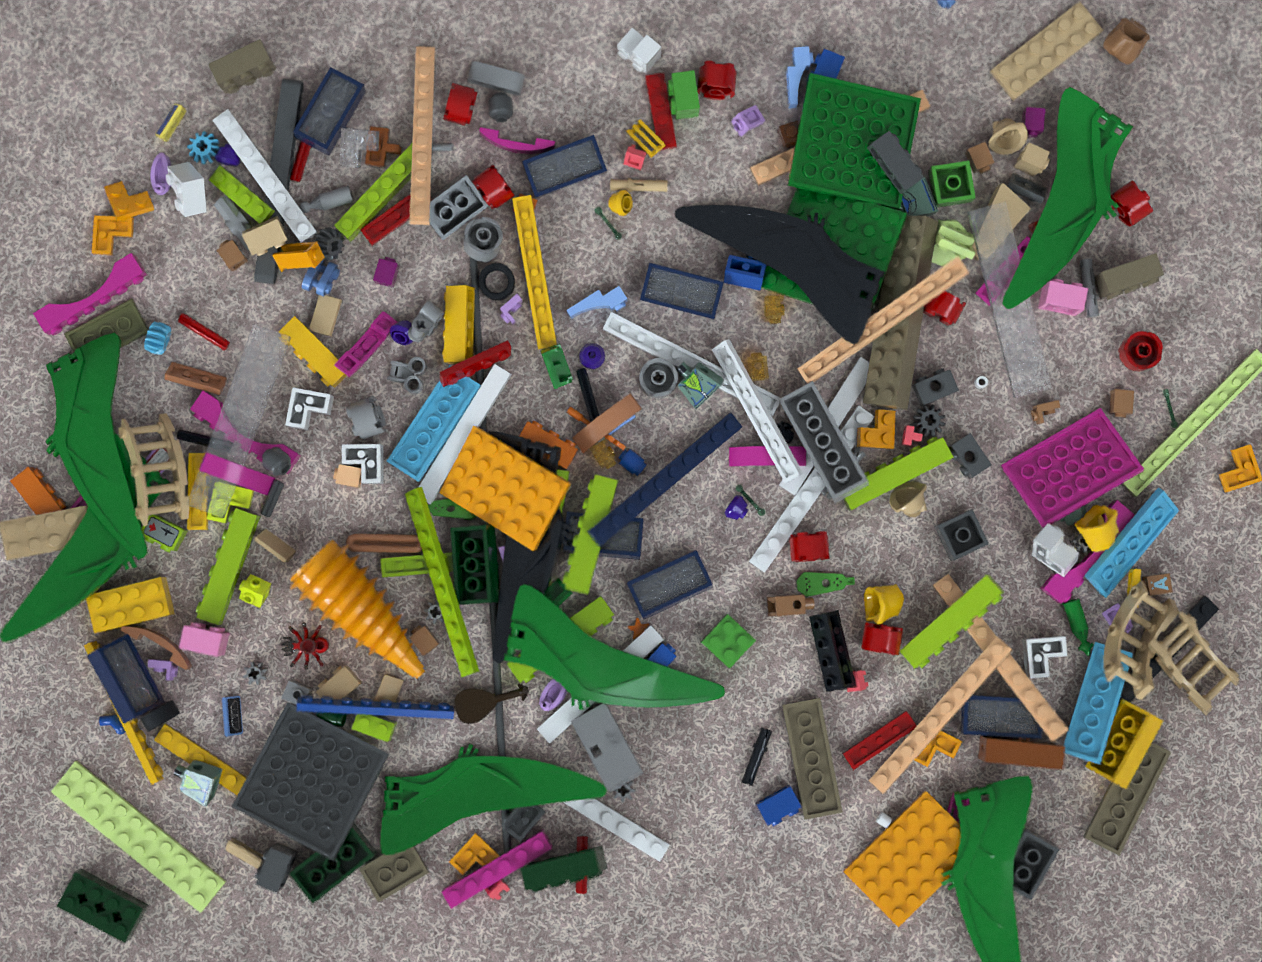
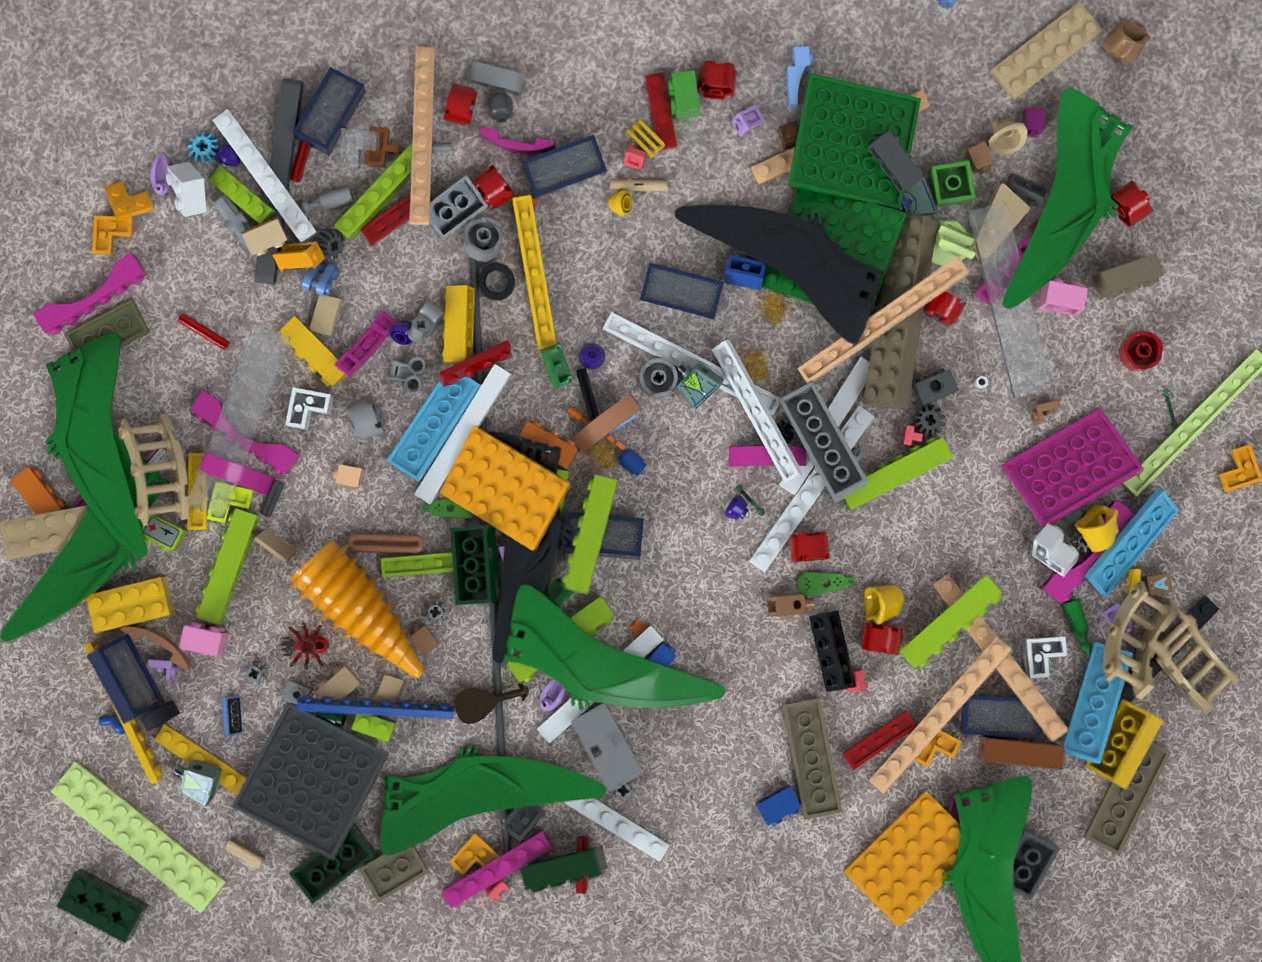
medium azure gear [144,321,171,355] -> none
light yellow slope [155,104,187,142] -> none
nougat plate [165,362,227,395] -> none
black axle [177,429,234,452] -> none
dark tan brick [208,39,277,94] -> none
medium nougat brick [217,240,248,272] -> none
neon yellow brick [239,574,271,608] -> none
dark grey brick [255,843,298,893] -> none
dark grey head [262,447,291,476] -> none
white brick [342,444,384,484] -> none
magenta brick [373,257,400,288] -> none
lime plate [405,487,479,677] -> none
lavender bracket [500,294,523,325] -> none
light blue slope [567,286,627,319] -> none
dark blue plate [587,412,742,547] -> none
clear green hinge [595,207,622,240] -> none
white brick [617,28,661,73] -> none
clear brick [626,550,713,620] -> none
bright green brick [701,614,756,669] -> none
black pin [741,727,773,786] -> none
blue brick [807,49,845,81] -> none
light orange plate [857,409,896,449] -> none
white piece [876,812,892,828] -> none
tan helmet [889,482,927,517] -> none
dark grey brick [934,509,989,561] -> none
dark grey brick [949,433,992,478] -> none
tan brick [1014,142,1050,177] -> none
light grey pin [1080,259,1099,317] -> none
medium nougat brick [1109,389,1135,418] -> none

